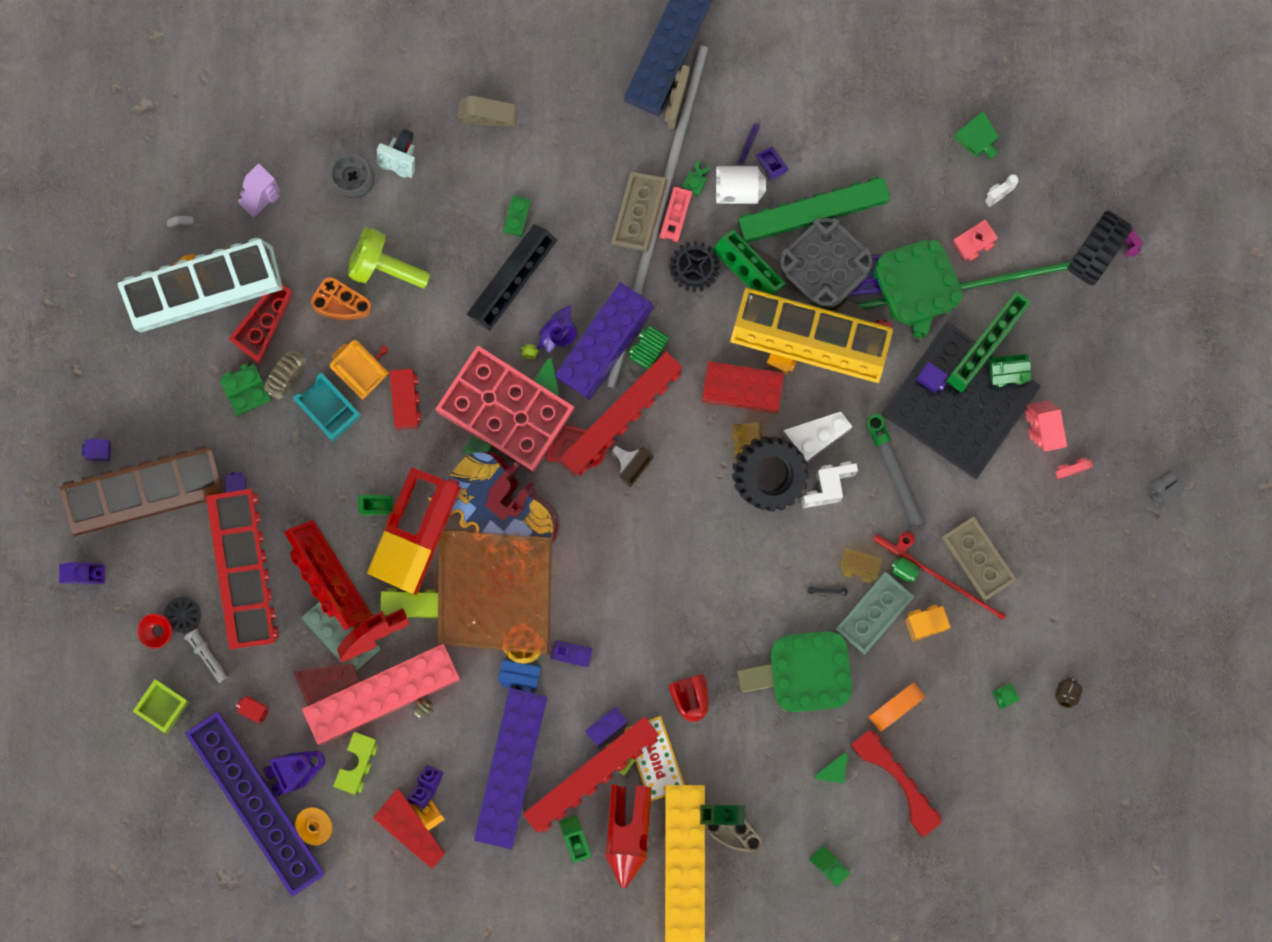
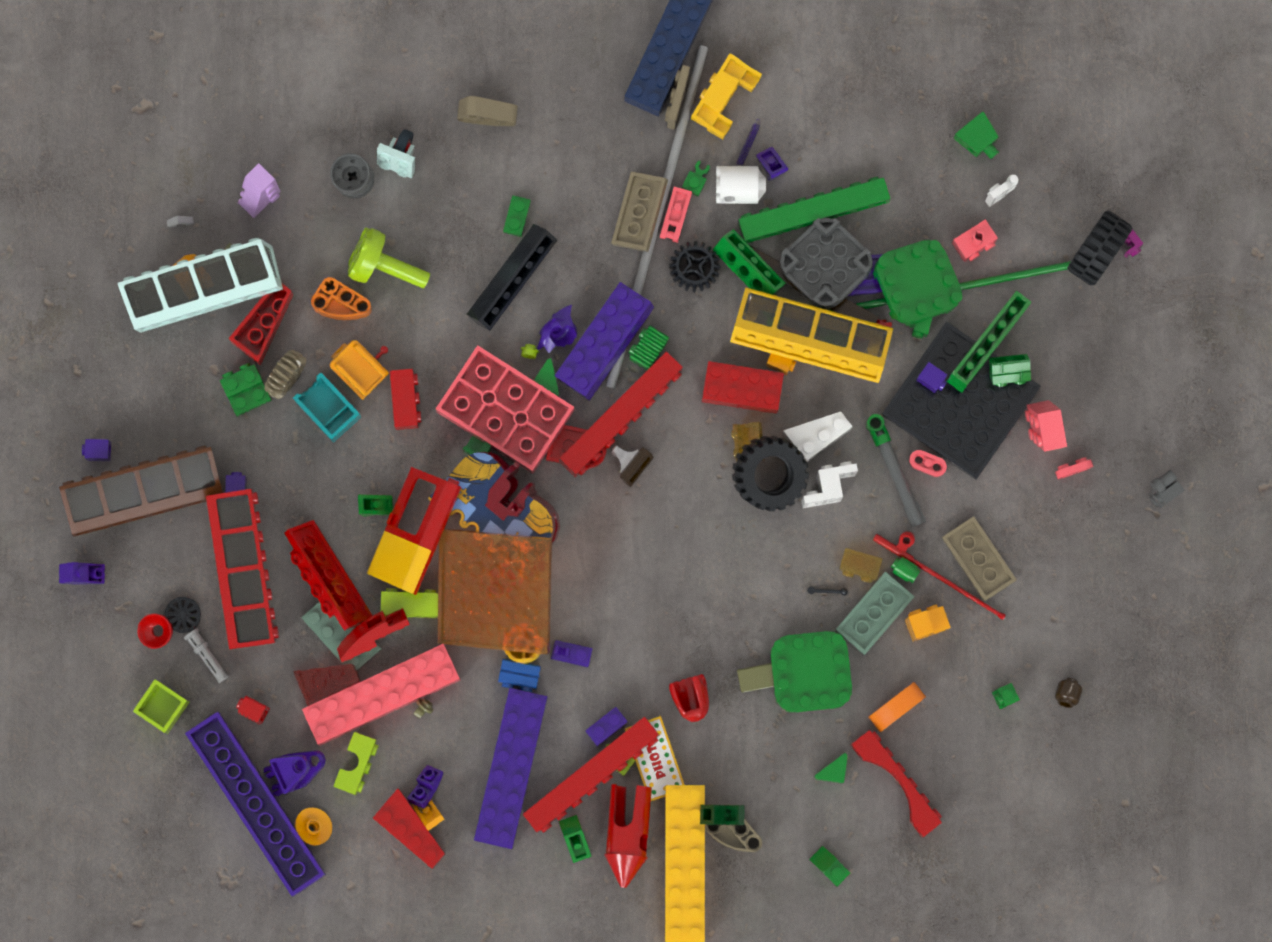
none -> yellow bracket [691,54,762,140]
none -> coral plate [909,450,947,477]

